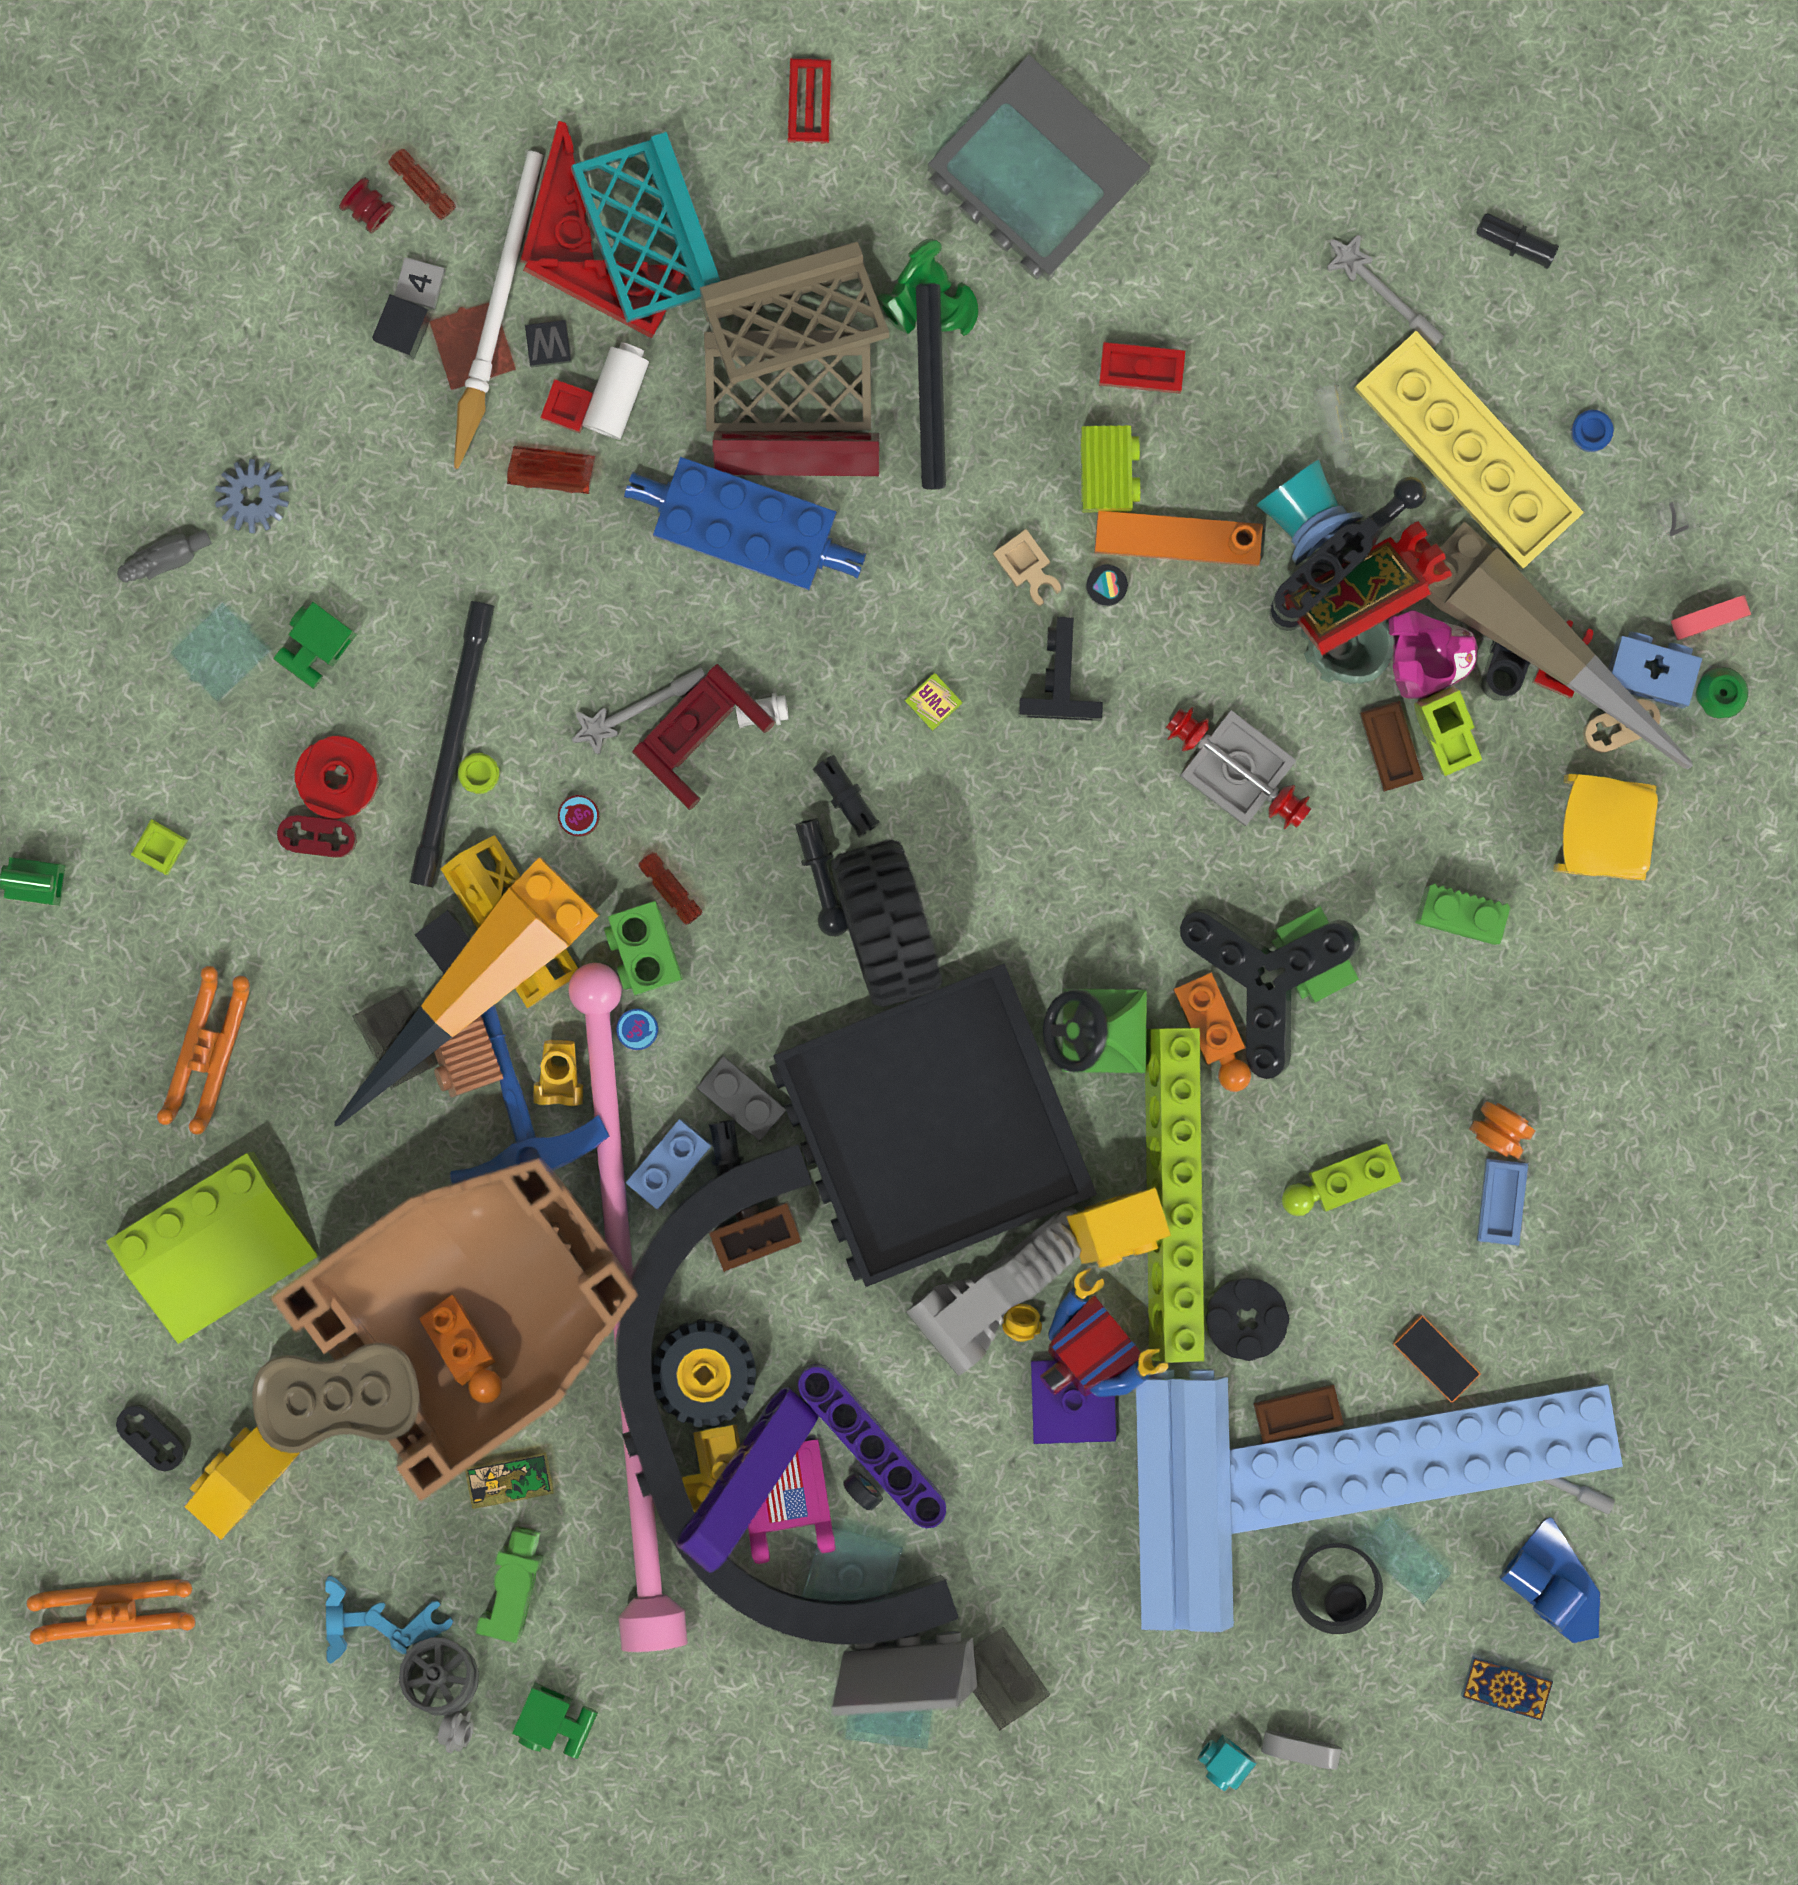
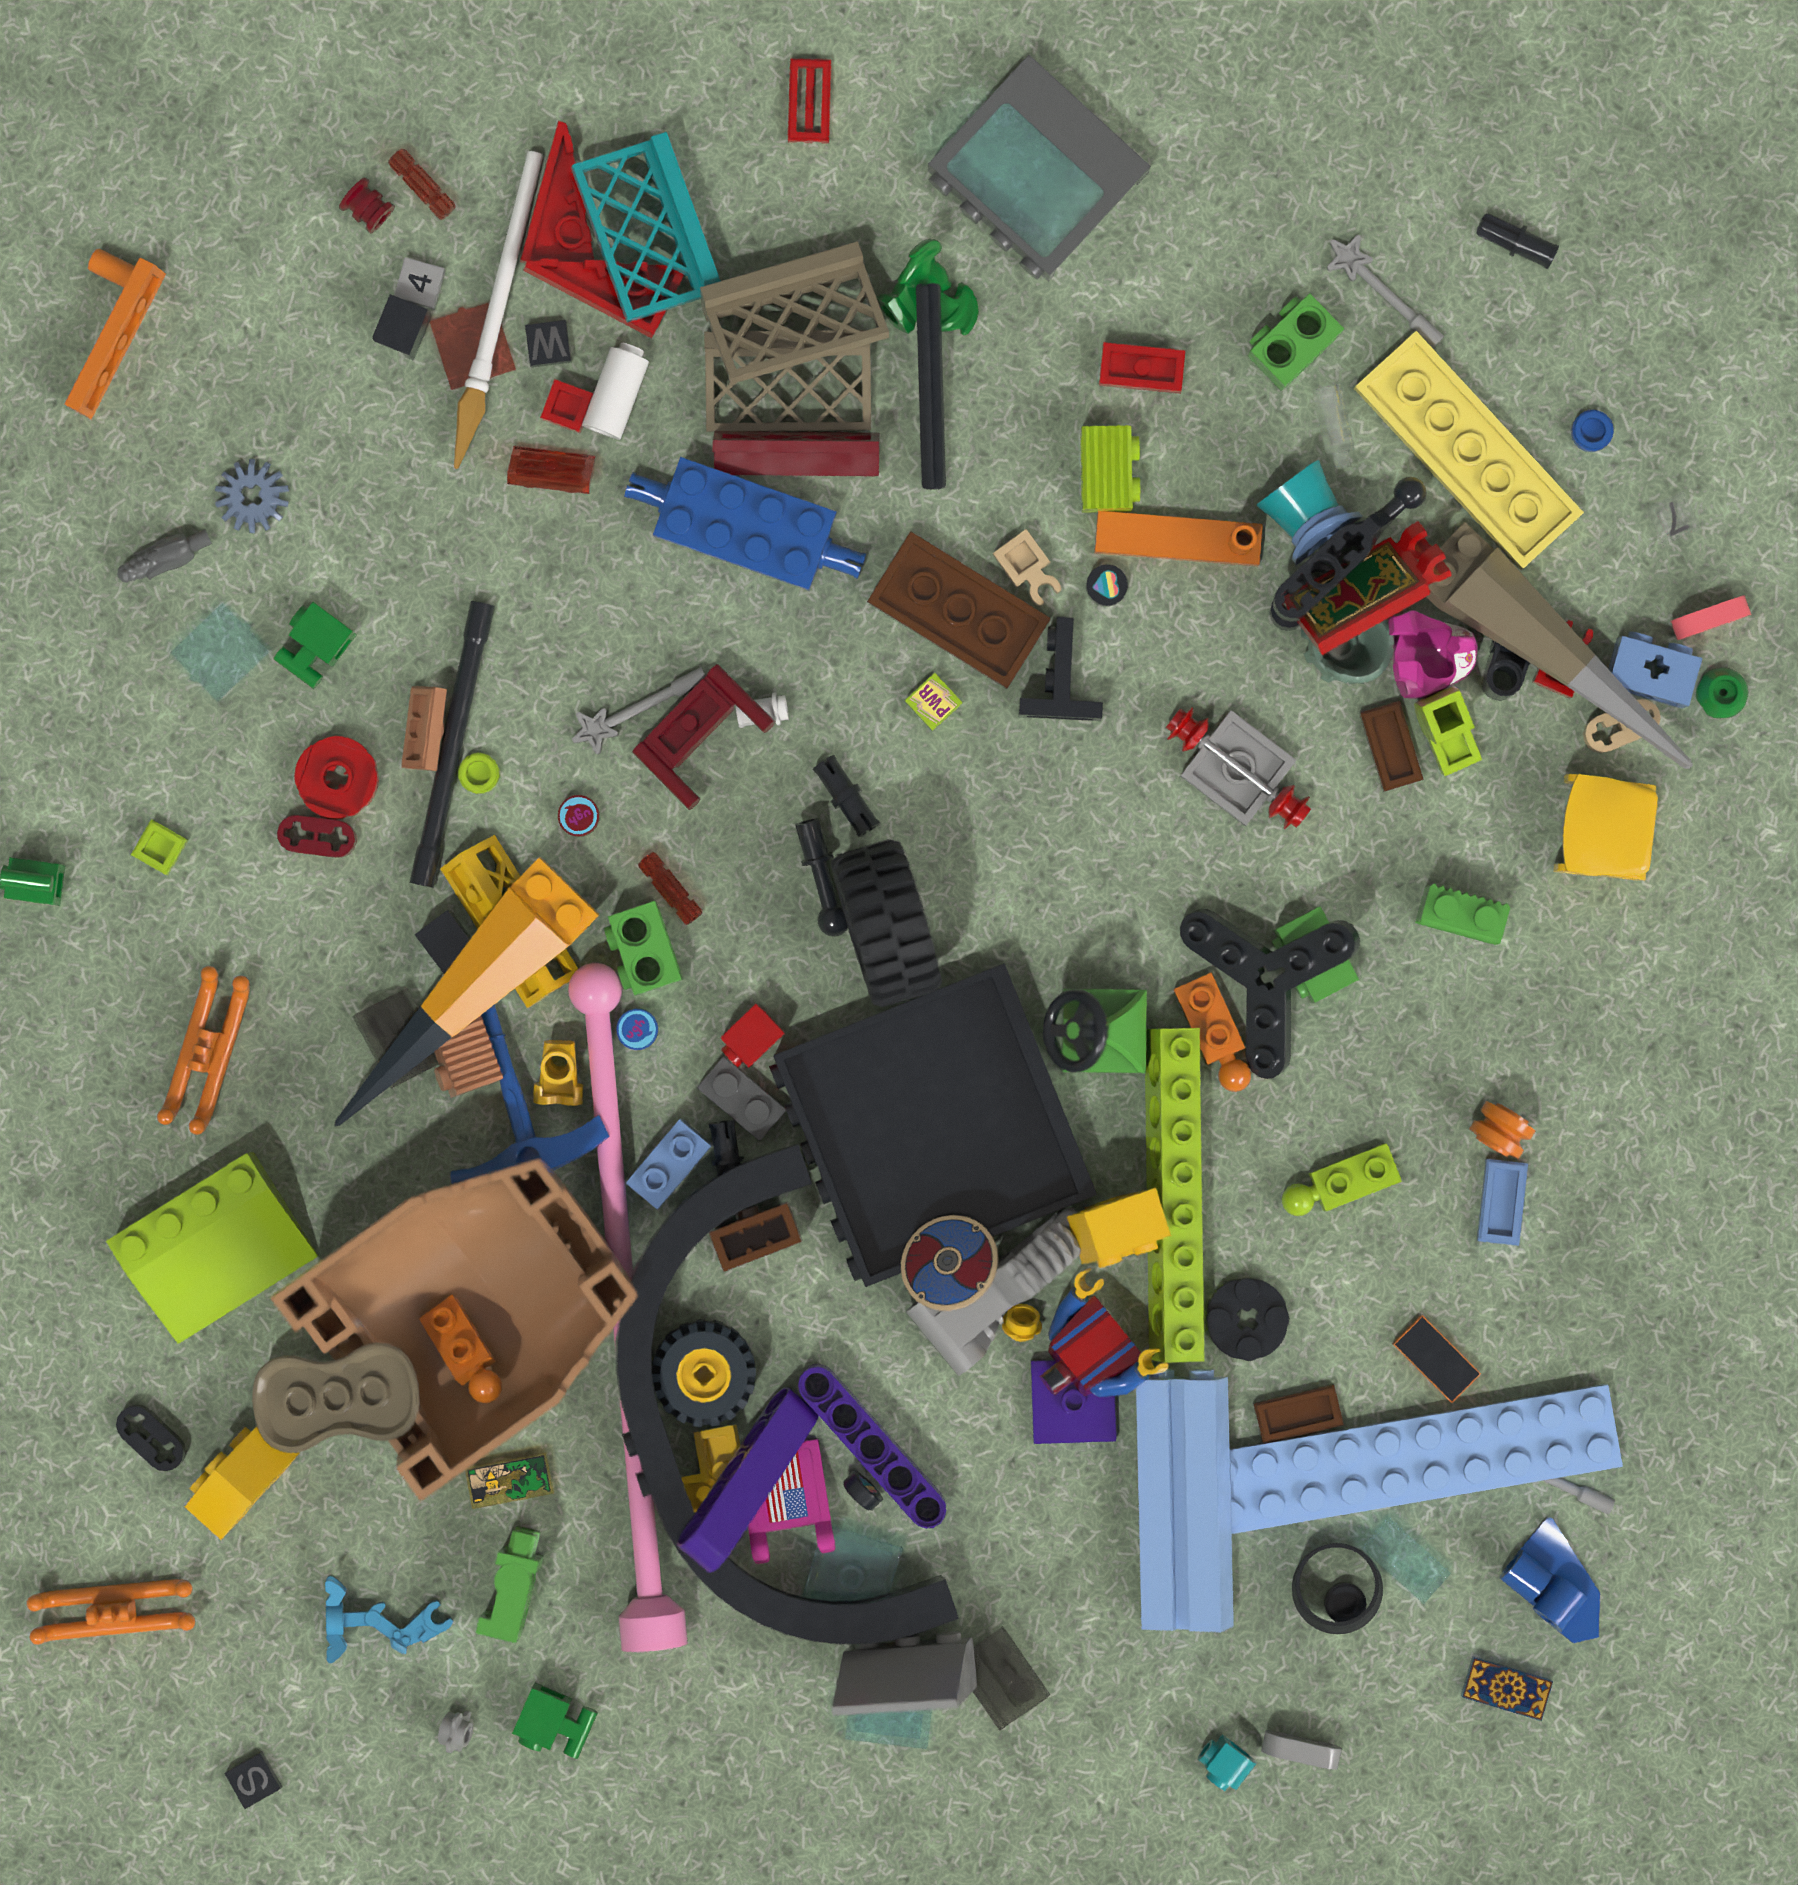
dark grey wheel [399,1637,479,1716] -> none
none -> orange piece [64,248,166,420]
none -> black tile [224,1751,282,1809]
none -> nougat plate [401,686,447,771]
none -> red brick [720,1003,785,1068]
none -> reddish brown plate [867,532,1051,689]
none -> shield [901,1215,998,1311]
none -> bright green brick [1248,294,1344,391]

